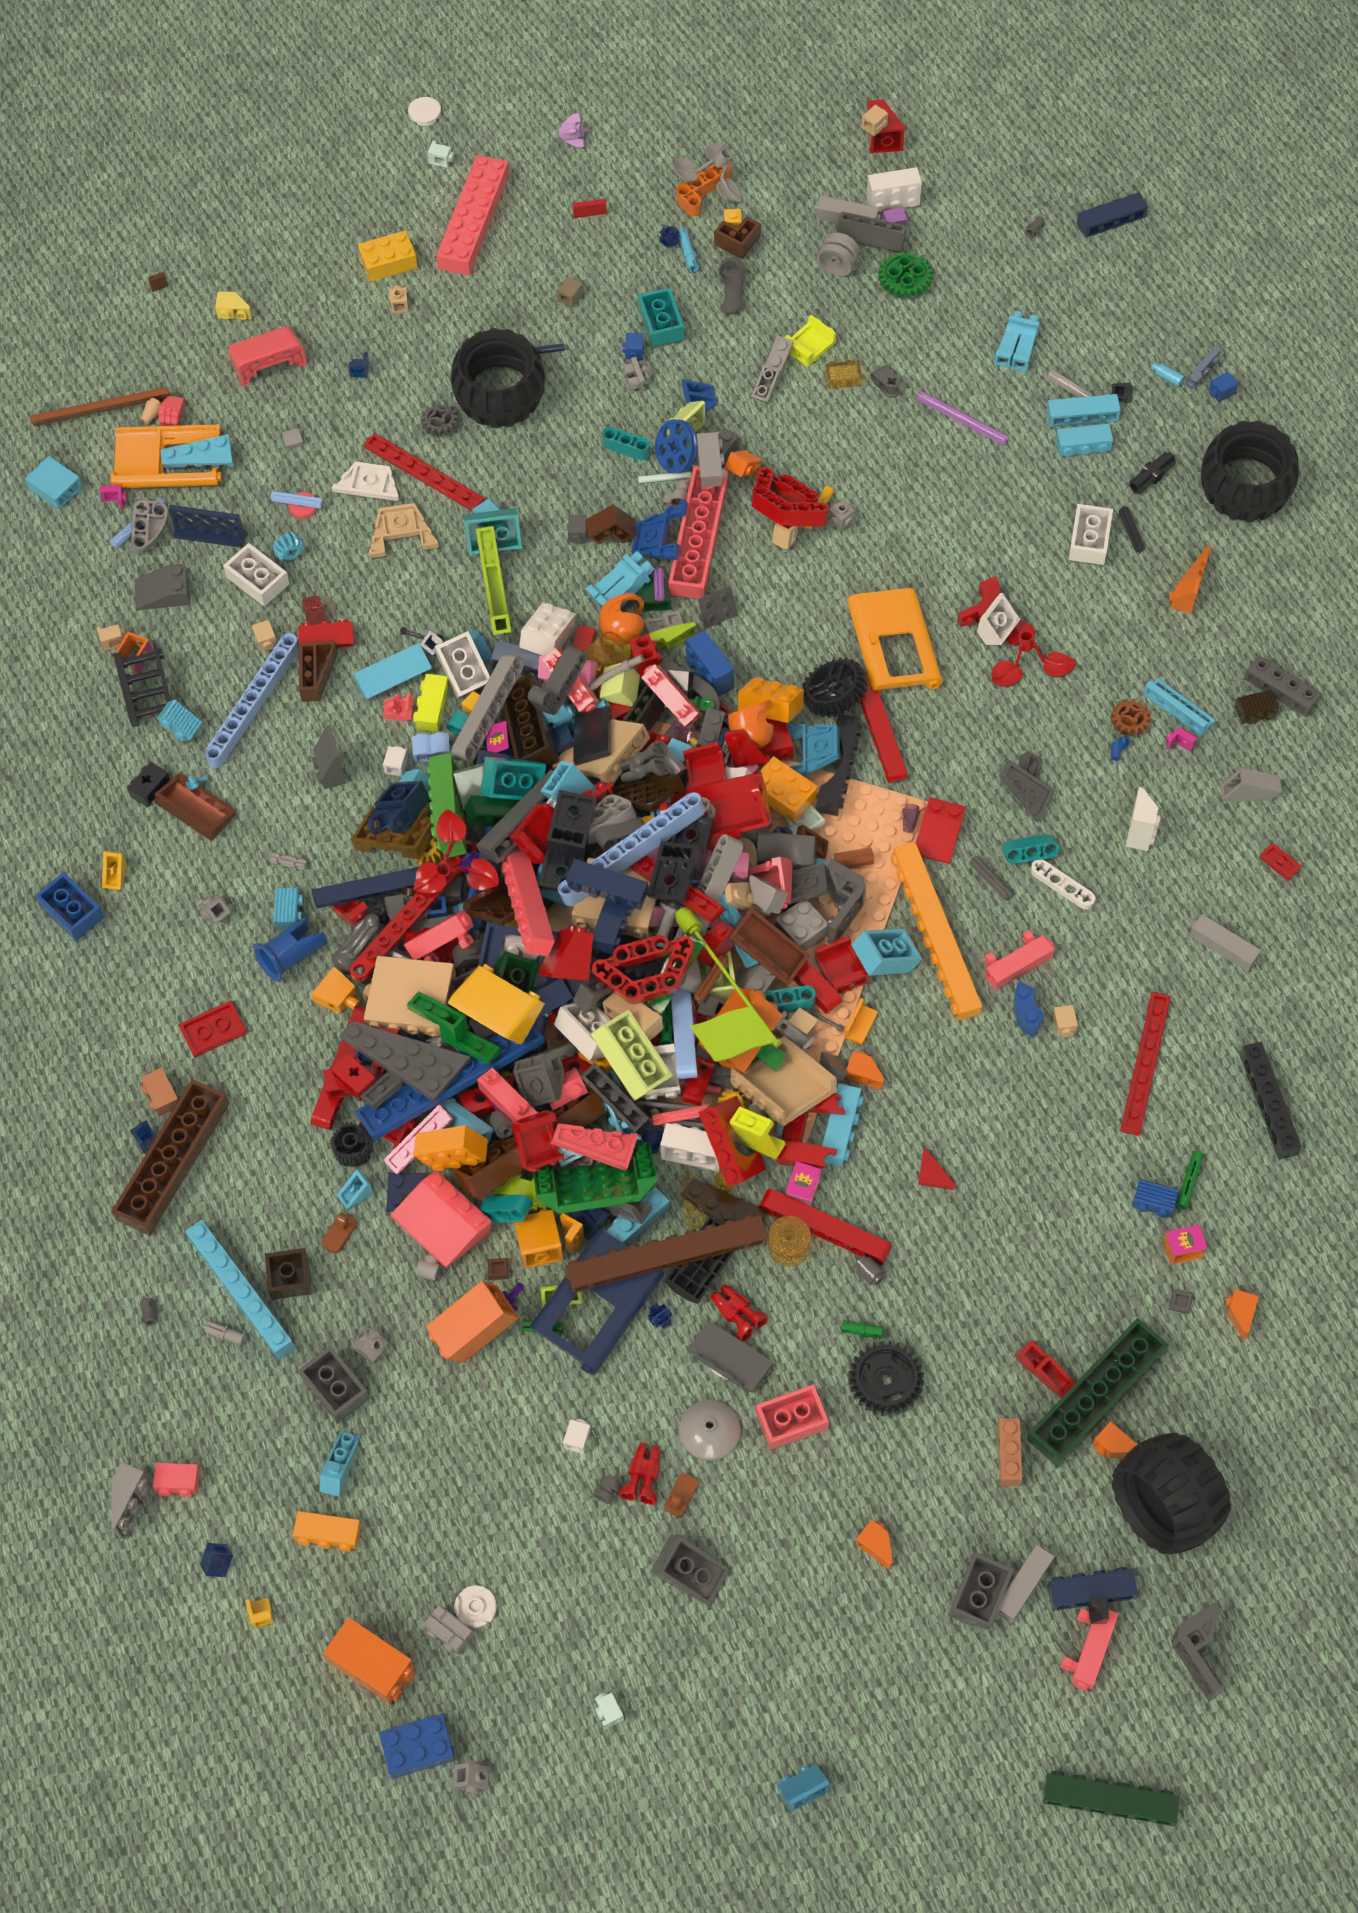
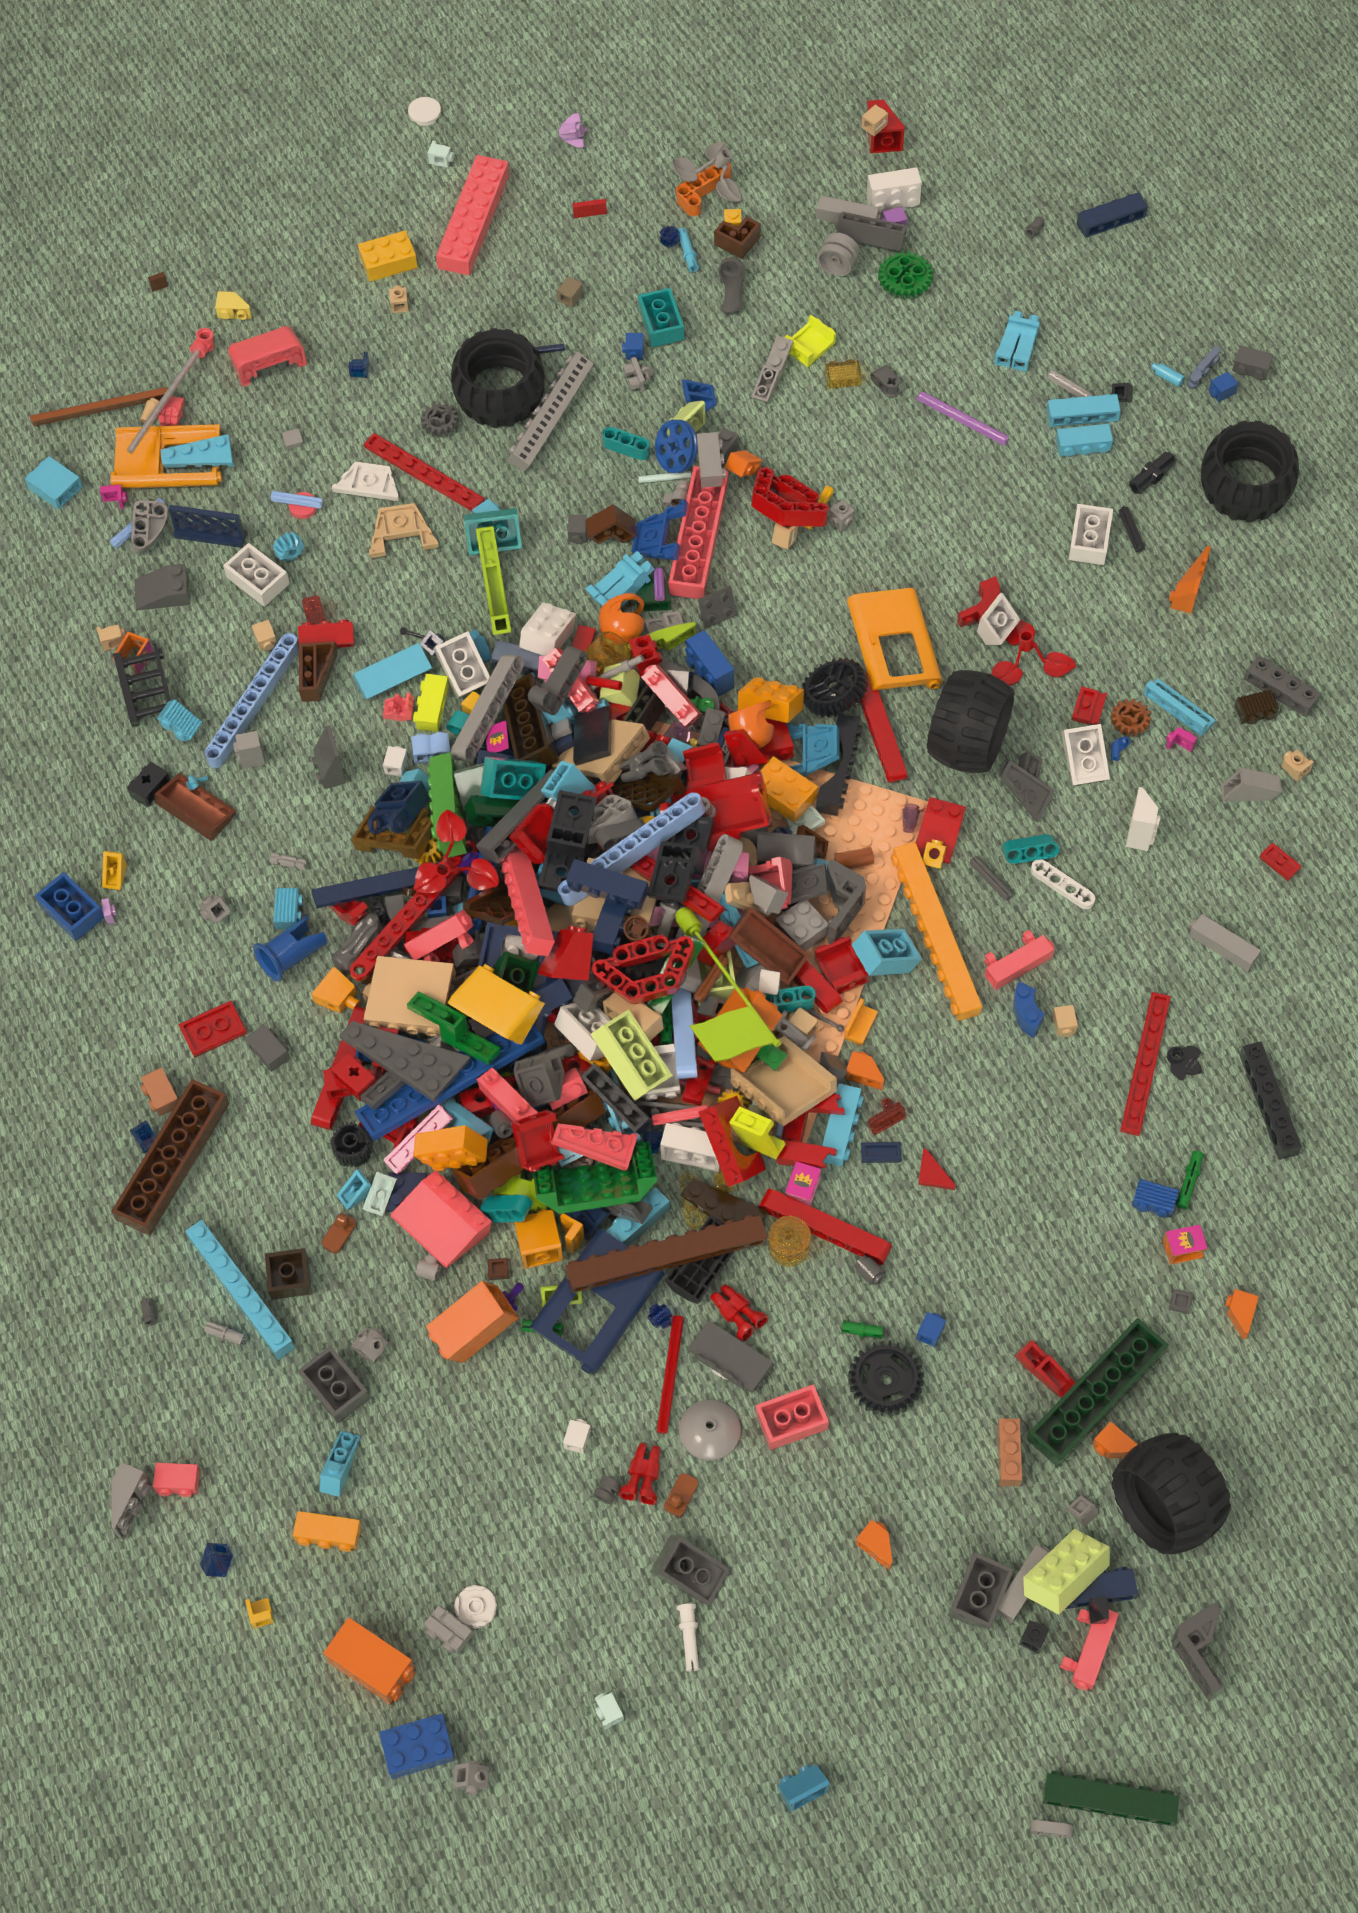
none -> lavender plate [101,898,117,924]
none -> flat silver piece [127,328,214,454]
none -> light grey brick [233,731,265,769]
none -> dark grey brick [245,1024,290,1072]
none -> light aqua plate [362,1172,397,1216]
none -> light grey brick [507,351,594,471]
none -> light grey tile [551,718,572,740]
none -> red piece [586,675,623,691]
none -> reddish brown wheel [623,916,652,943]
none -> red axle [657,1315,684,1434]
none -> white pin [677,1604,700,1672]
none -> white slope [759,969,780,995]
none -> dark blue tile [861,1142,901,1163]
none -> clear red piece [867,1098,906,1135]
none -> blue brick [916,1312,946,1348]
none -> yellow brick [923,839,947,869]
none -> black tyre [927,670,1015,773]
none -> black brick [1019,1620,1049,1654]
none -> yellowish green brick [1023,1529,1110,1615]
none -> light grey beam [1030,1820,1073,1839]
none -> white slope [1061,724,1110,785]
none -> light grey slope [1066,1495,1099,1527]
none -> red plate [1071,686,1107,725]
none -> black plate [1167,1046,1202,1081]
none -> dark grey brick [1232,345,1274,380]
none -> tan brick [1281,750,1313,781]

